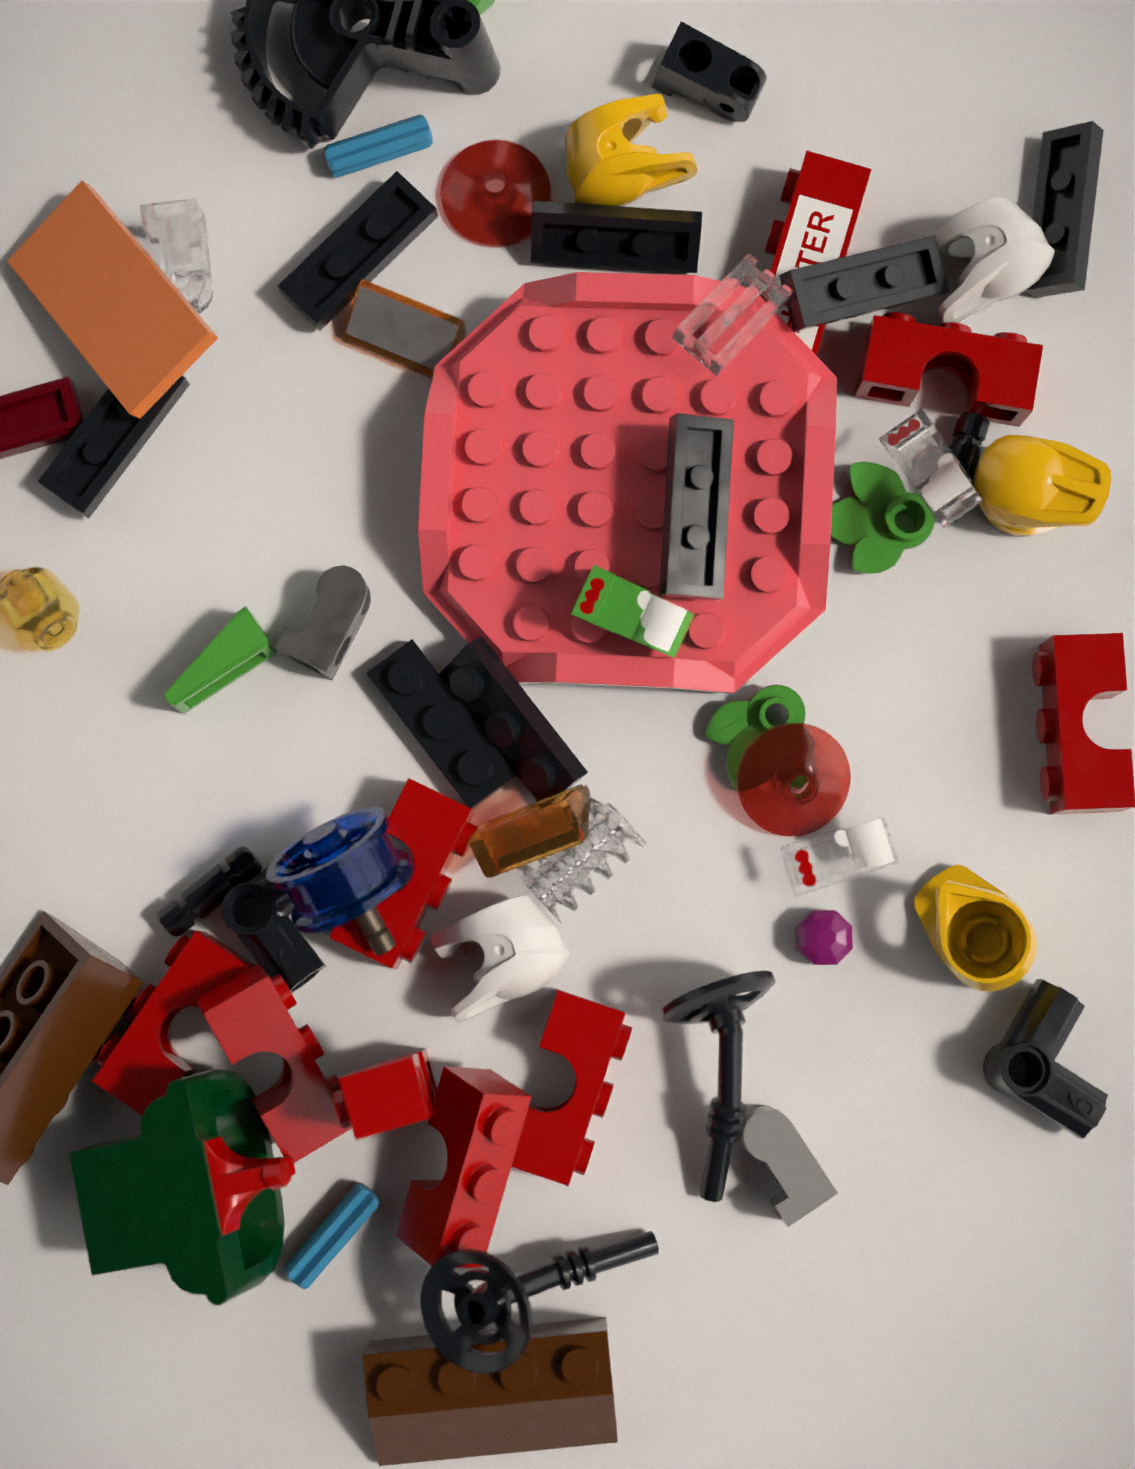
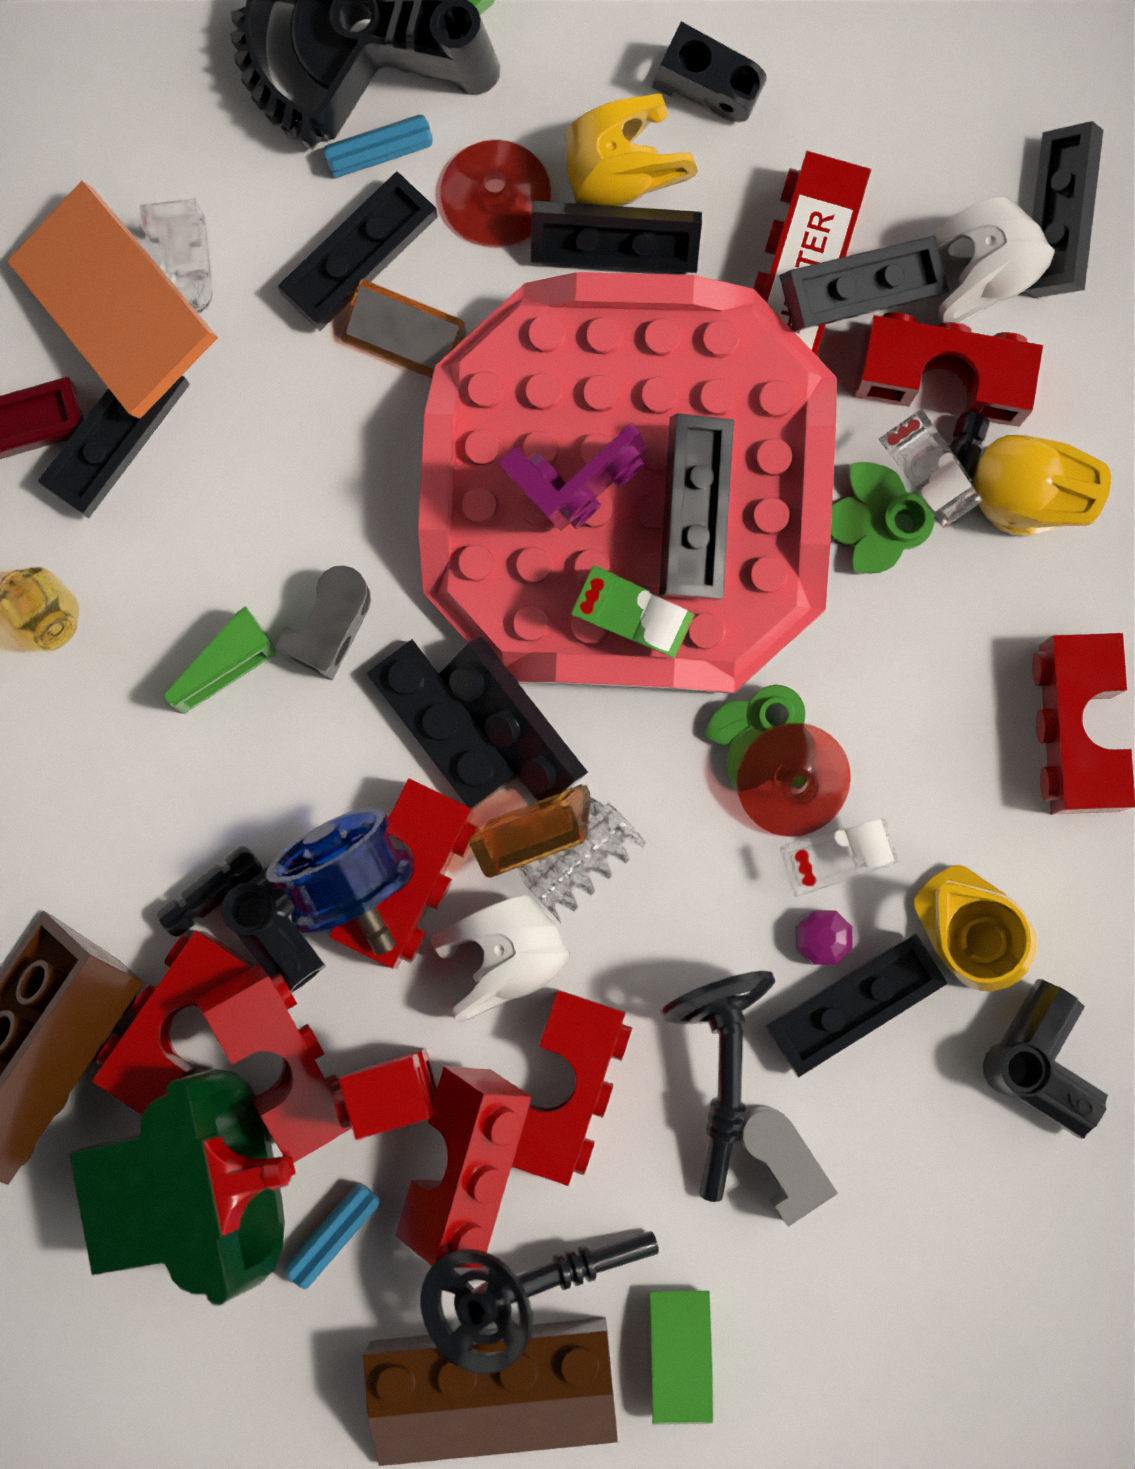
clear tile [672,253,793,376] -> none
none -> magenta bracket [498,423,647,531]
none -> bright green slope [649,1291,713,1425]
none -> black plate [765,933,948,1077]

